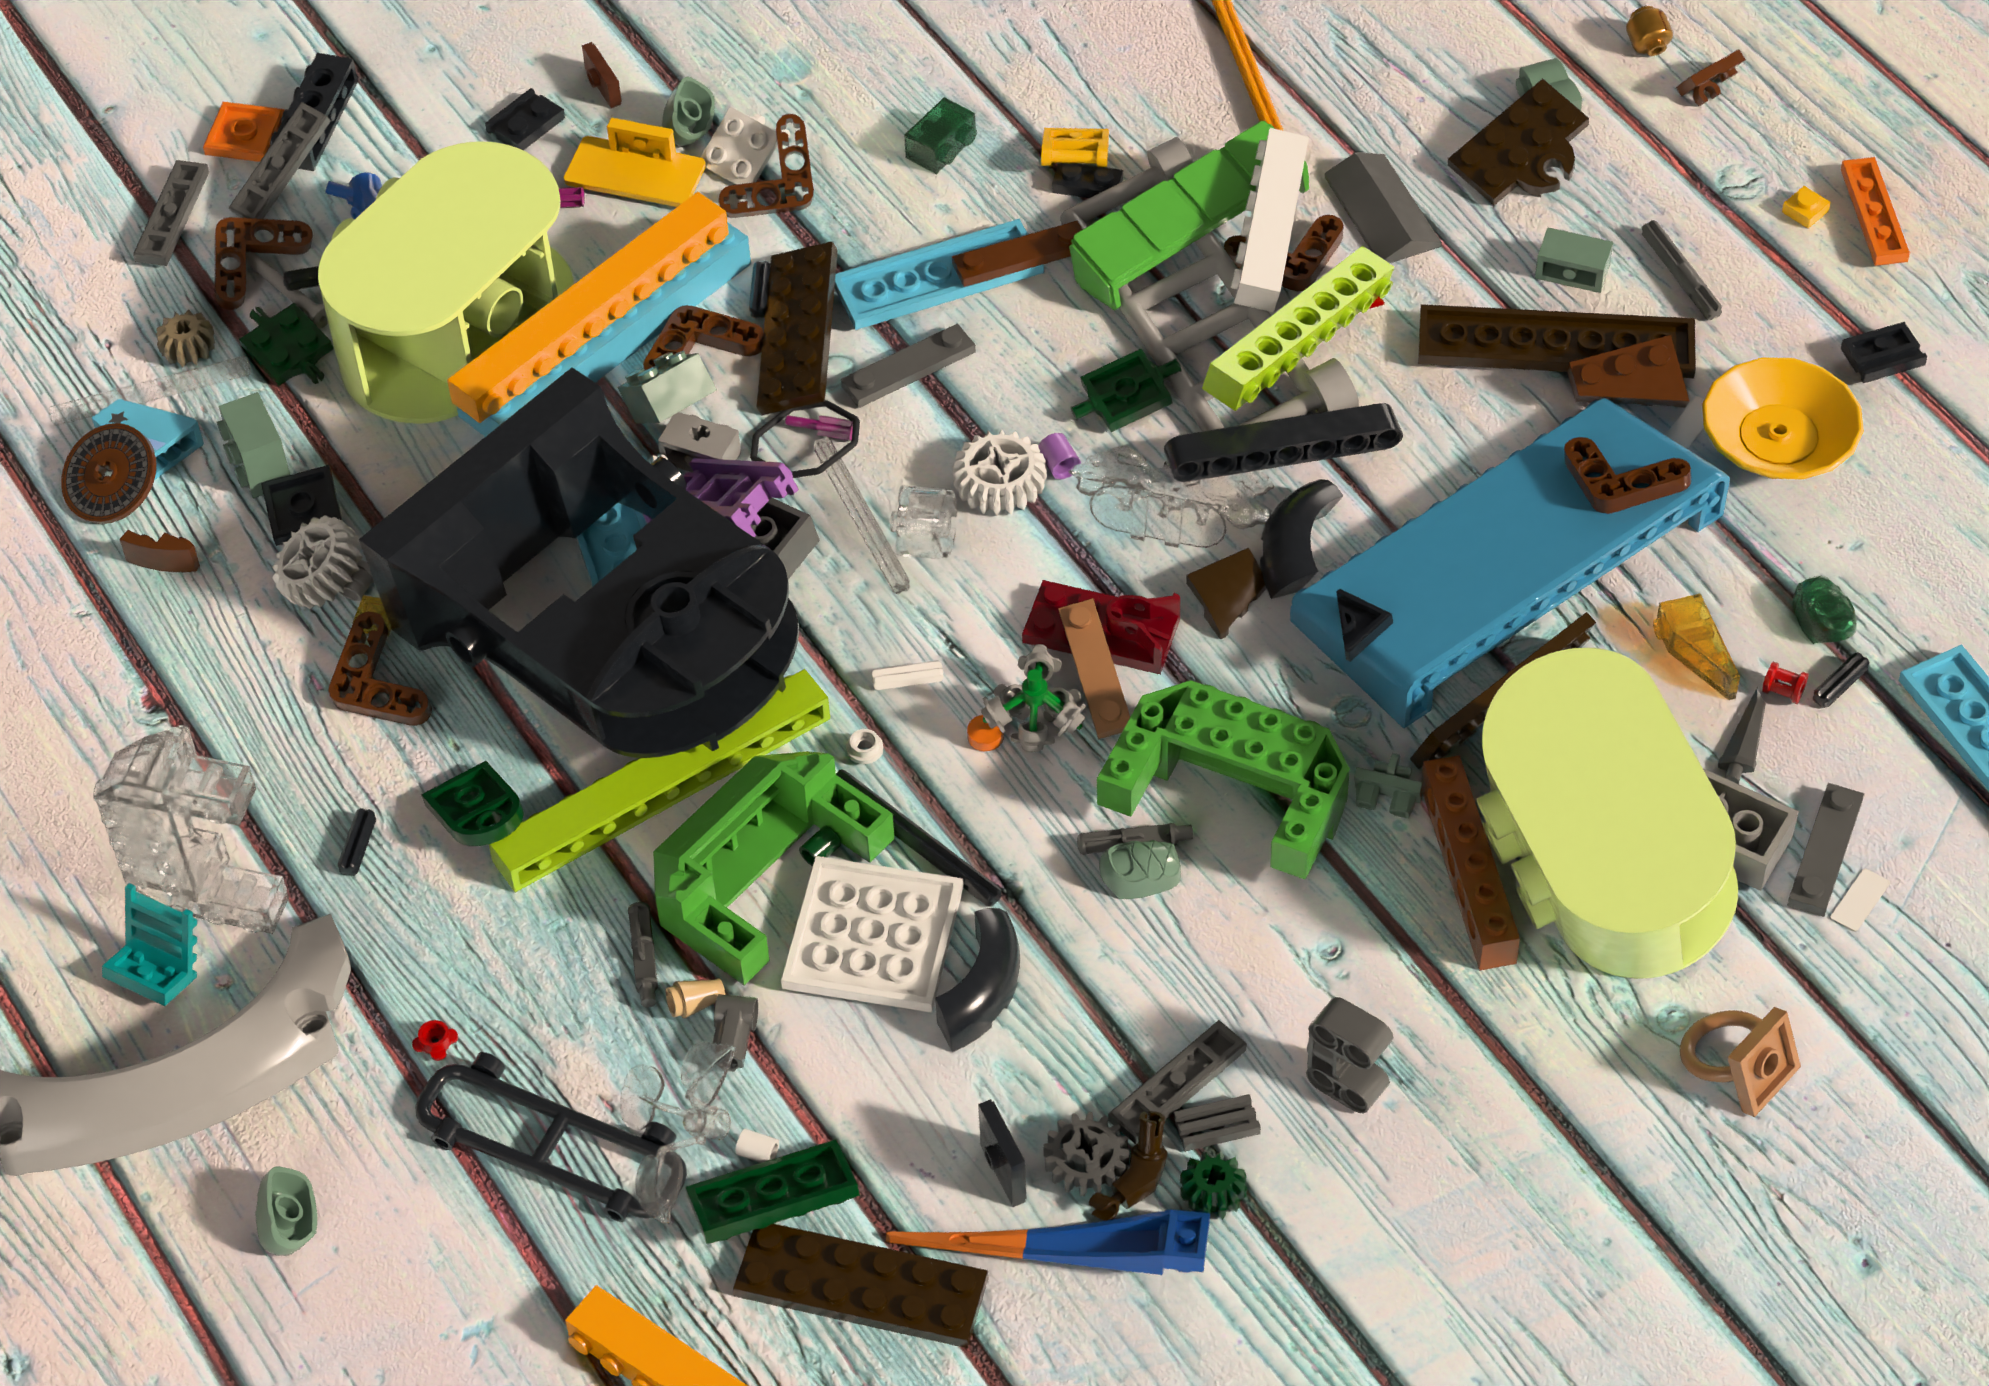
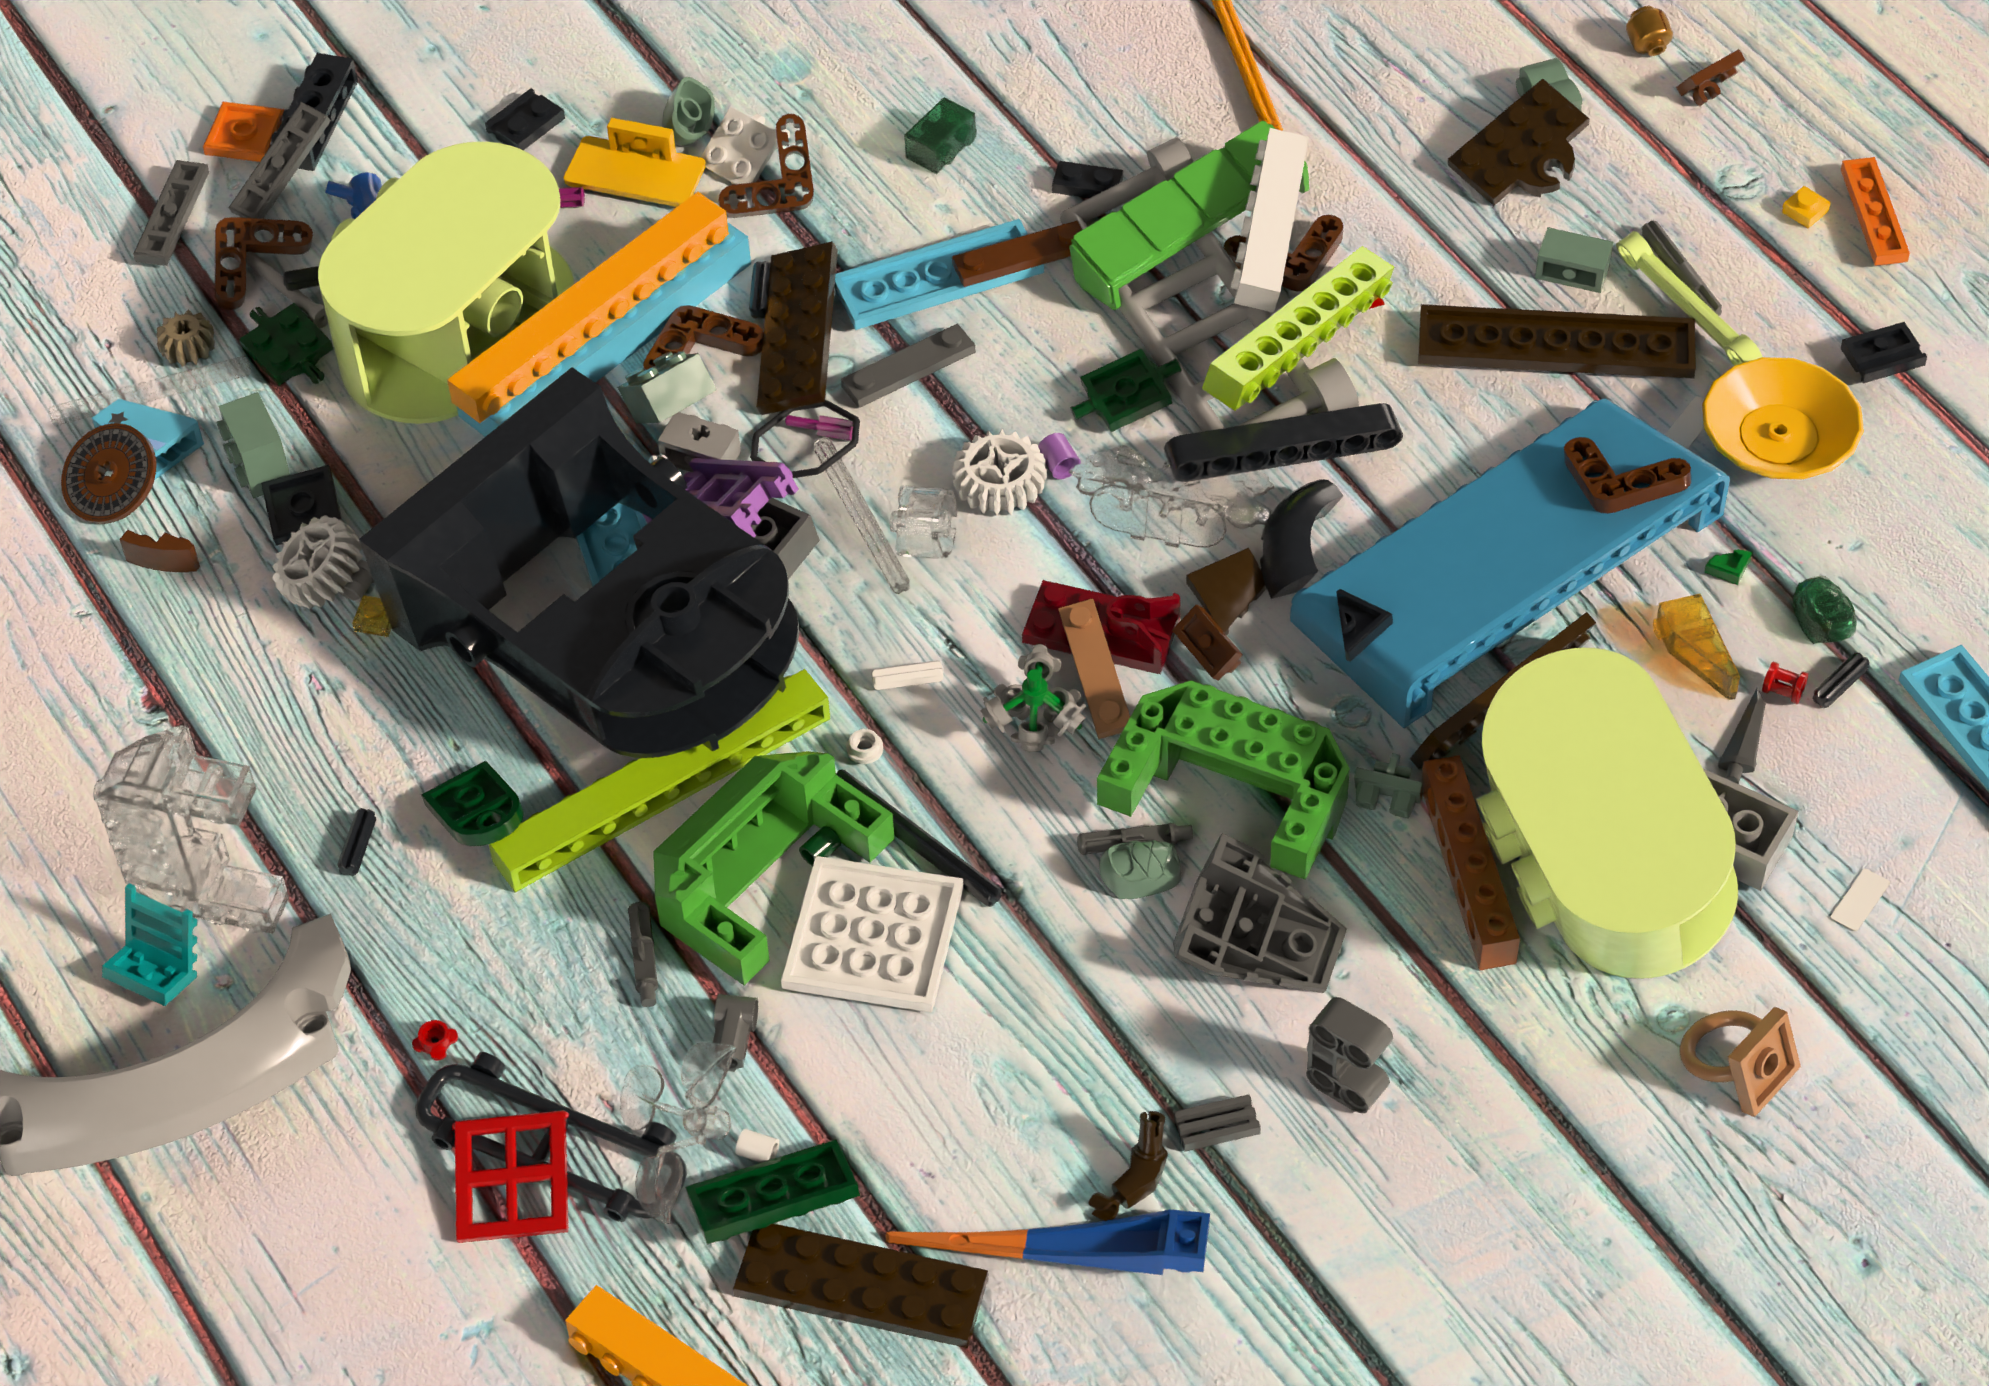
sand green piece [255,1166,318,1256] -> none
reddish brown beam [328,611,432,726] -> none
copper plate [582,42,622,108] -> none
tan cone [666,978,725,1019] -> none
black brick [935,908,1020,1052] -> none
orange tile [967,715,1004,751] -> none
black plate [978,1099,1026,1207] -> none
yellow plate [1041,128,1109,167] -> none
dark grey gear [1043,1112,1129,1196] -> none
dark grey plate [1108,1020,1247,1145] -> none
dark green gear [1180,1150,1247,1220] -> none
dark grey slope [1325,152,1442,263] -> none
reddish brown wedge [1566,335,1690,408] -> none
dark grey plate [1787,783,1865,917] -> none
none -> red window [452,1110,569,1243]
none -> reddish brown plate [1172,604,1243,681]
none -> dark grey wedge [1173,833,1347,993]
none -> yellowish green piece [1616,231,1763,365]
none -> green tile [1704,549,1752,585]

